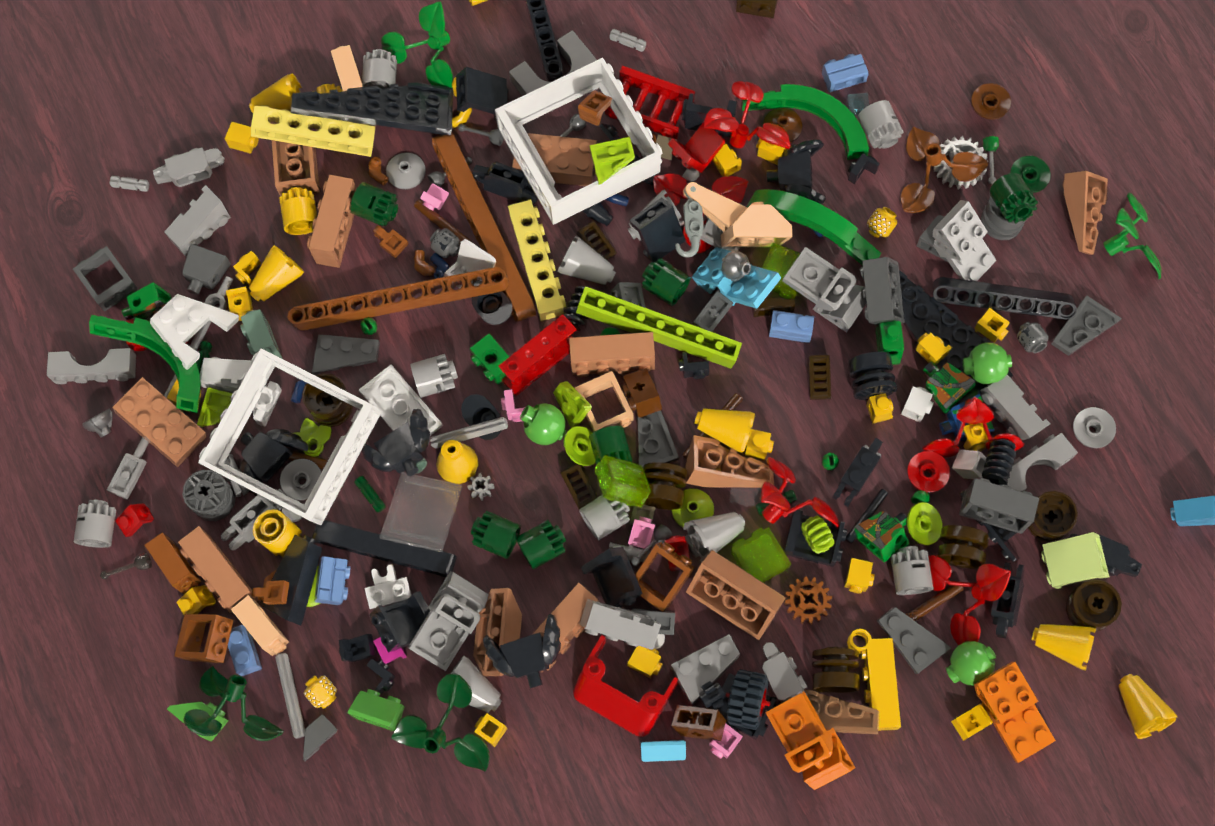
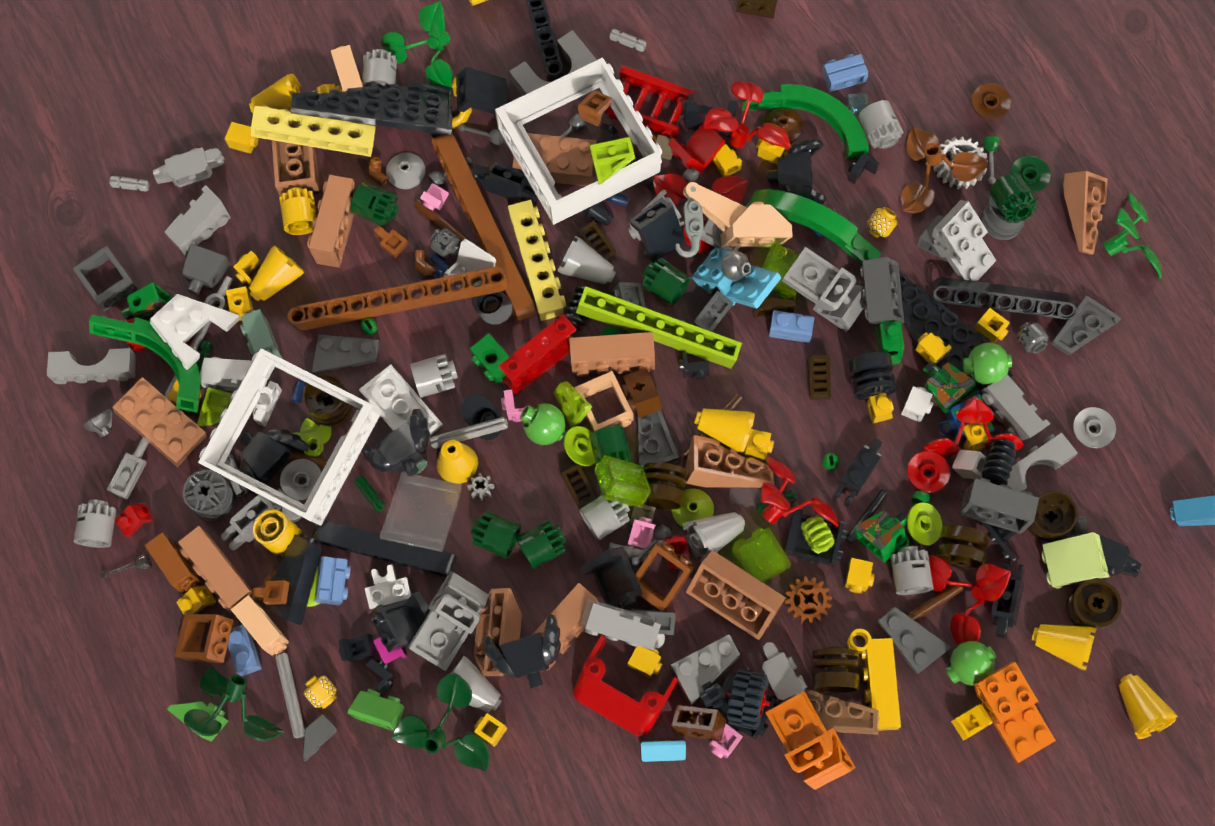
none -> dark grey hinge [1072,516,1087,534]

